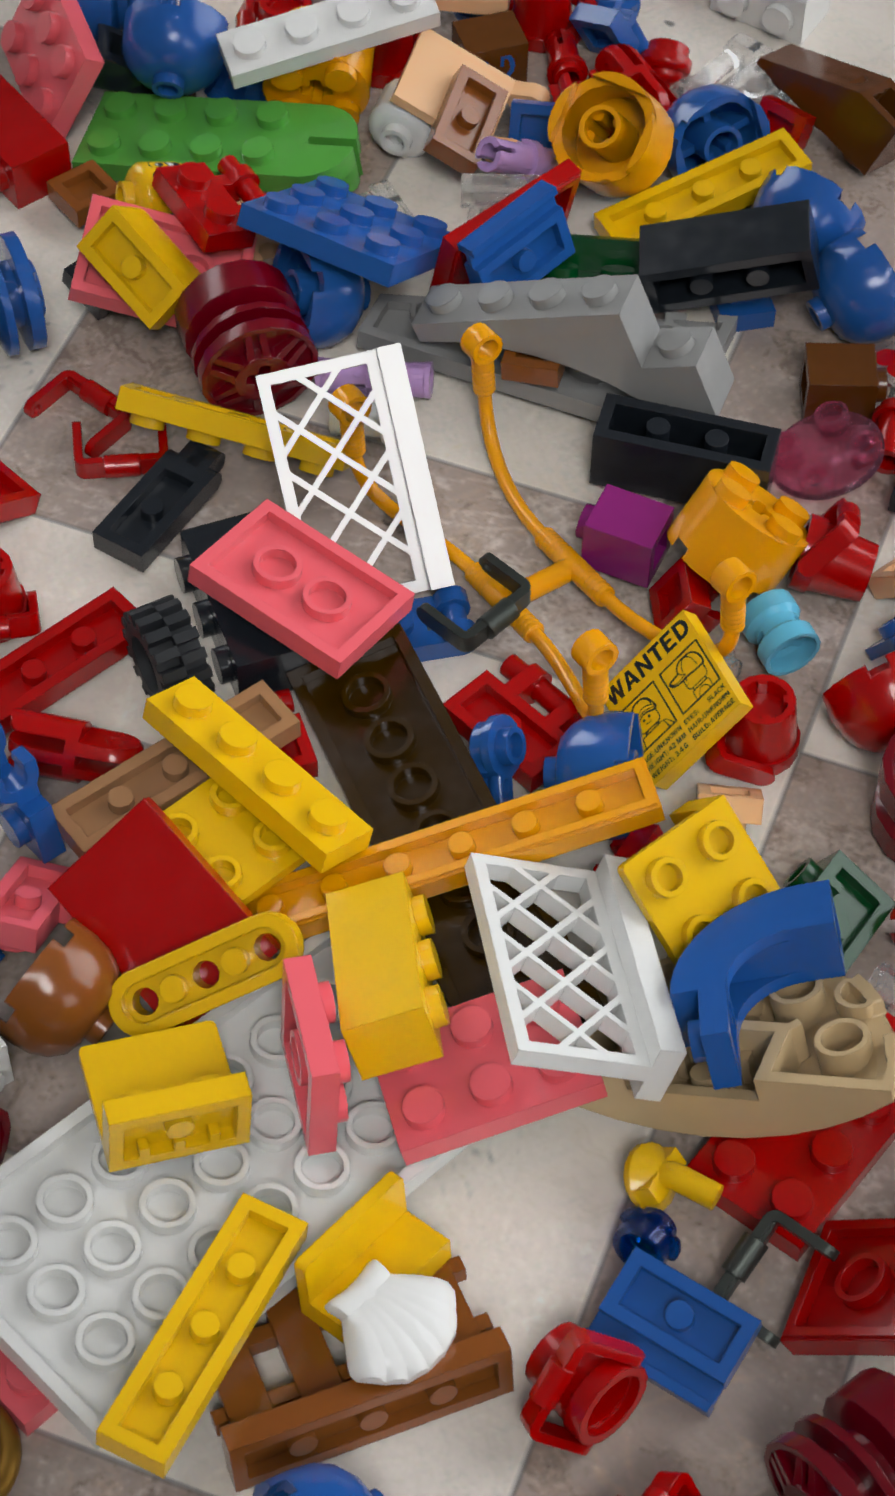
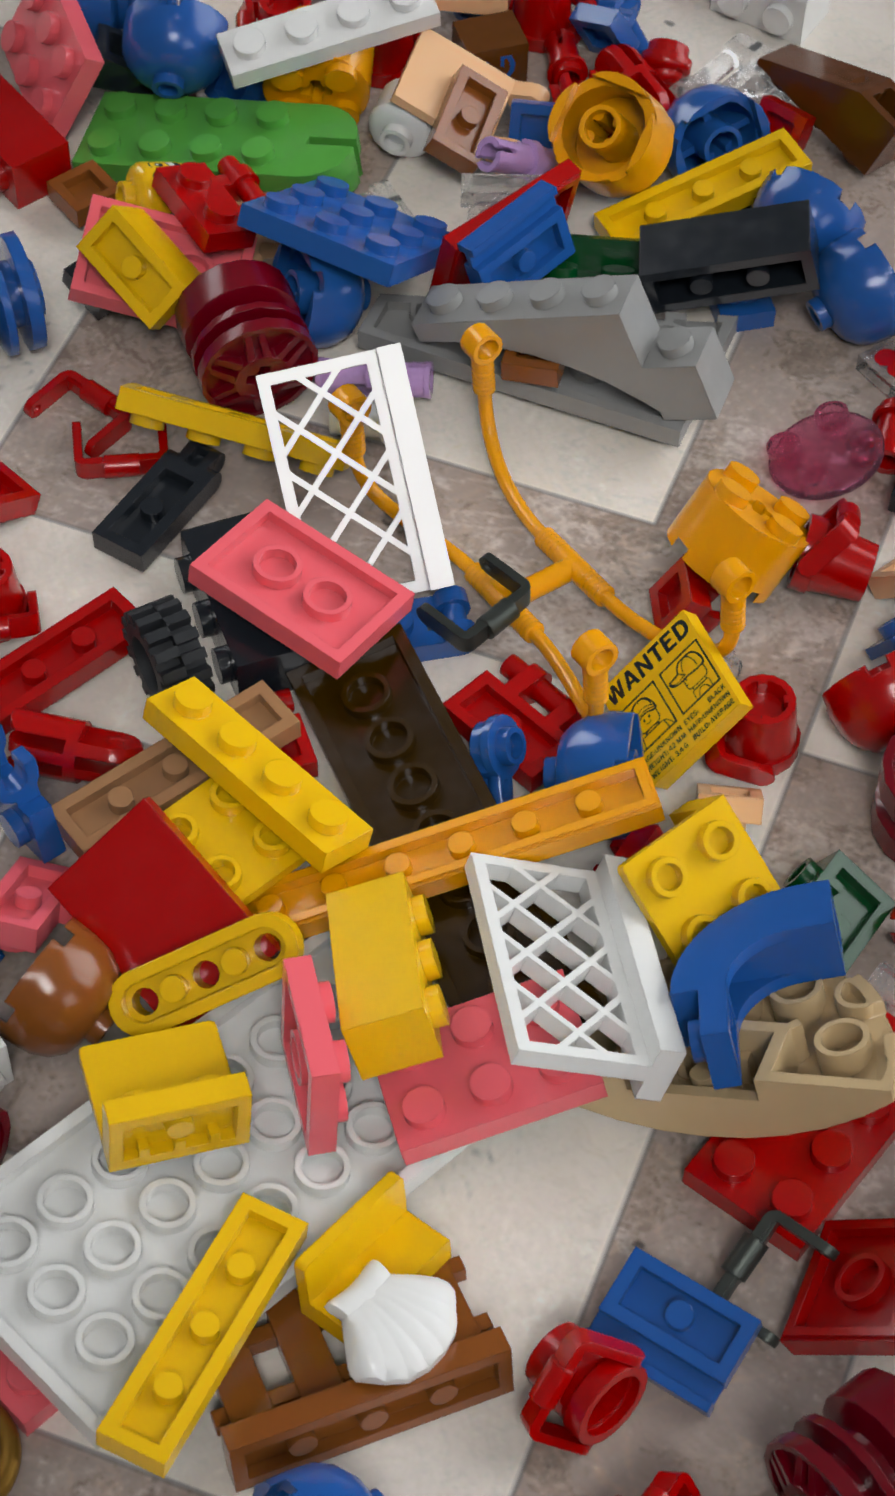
magenta brick [575,484,675,588] -> none
black brick [589,393,782,504] -> none
clear blue plate [613,1206,682,1264] -> none
yellow plate [623,1142,724,1213] -> none
medium azure wheel [742,589,821,676] -> none
reddish brown brick [799,342,888,426] -> none

